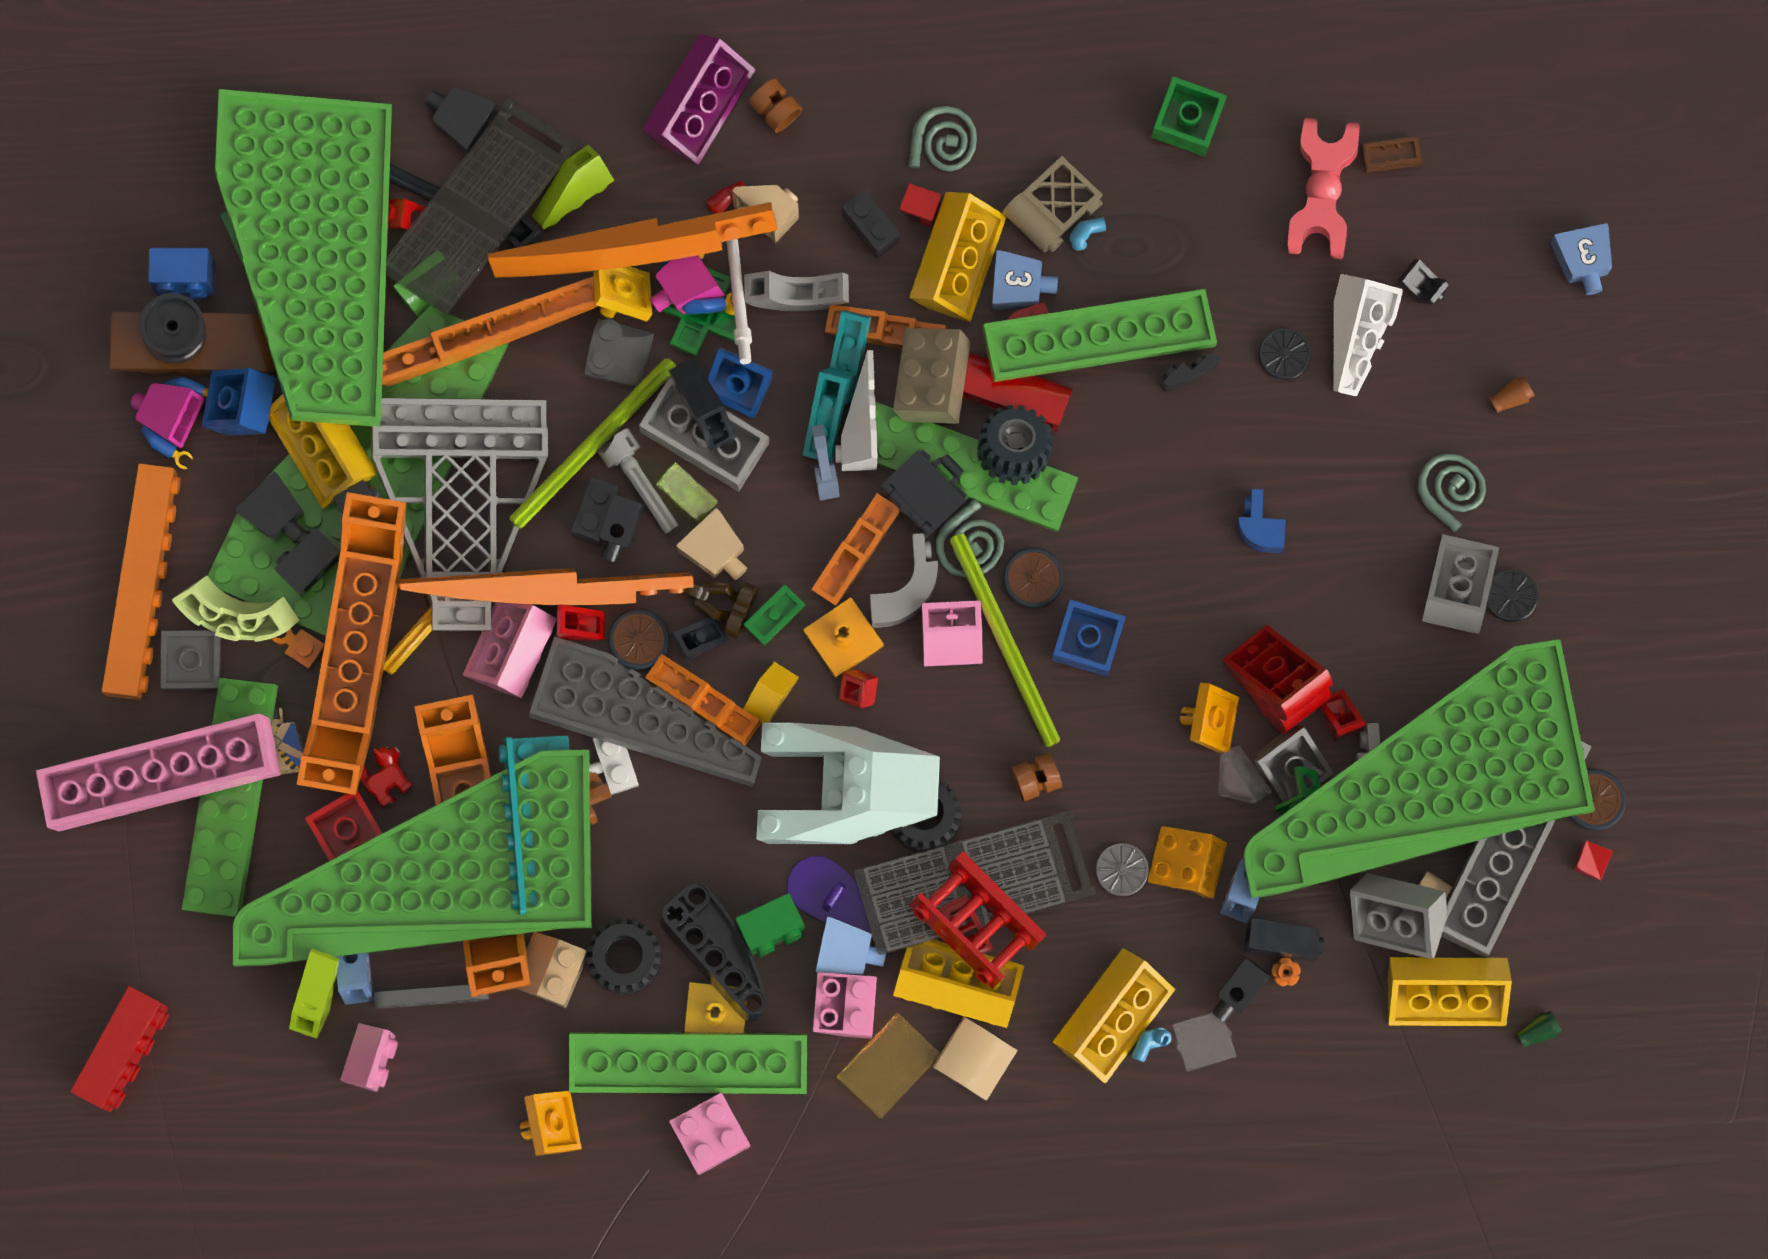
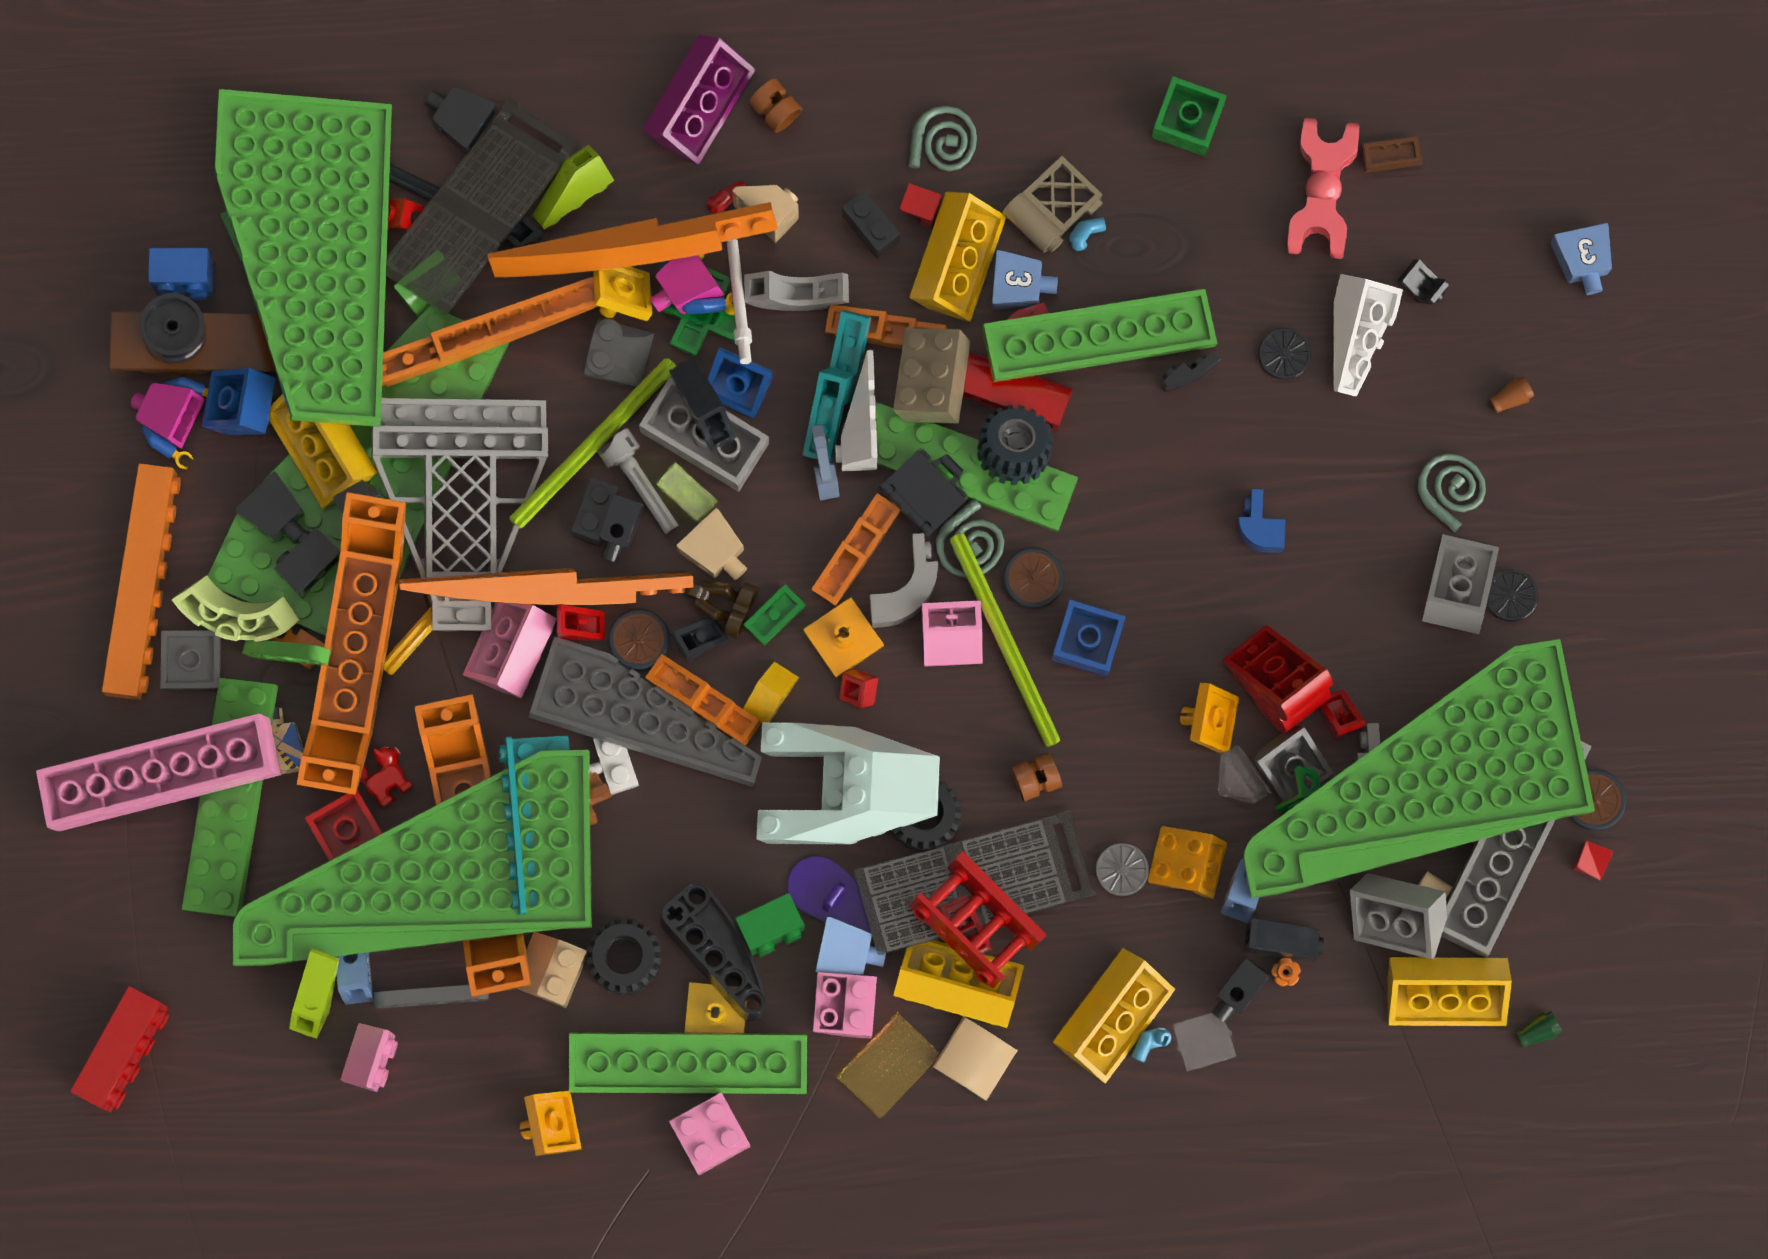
none -> bright green beam [242,640,331,666]

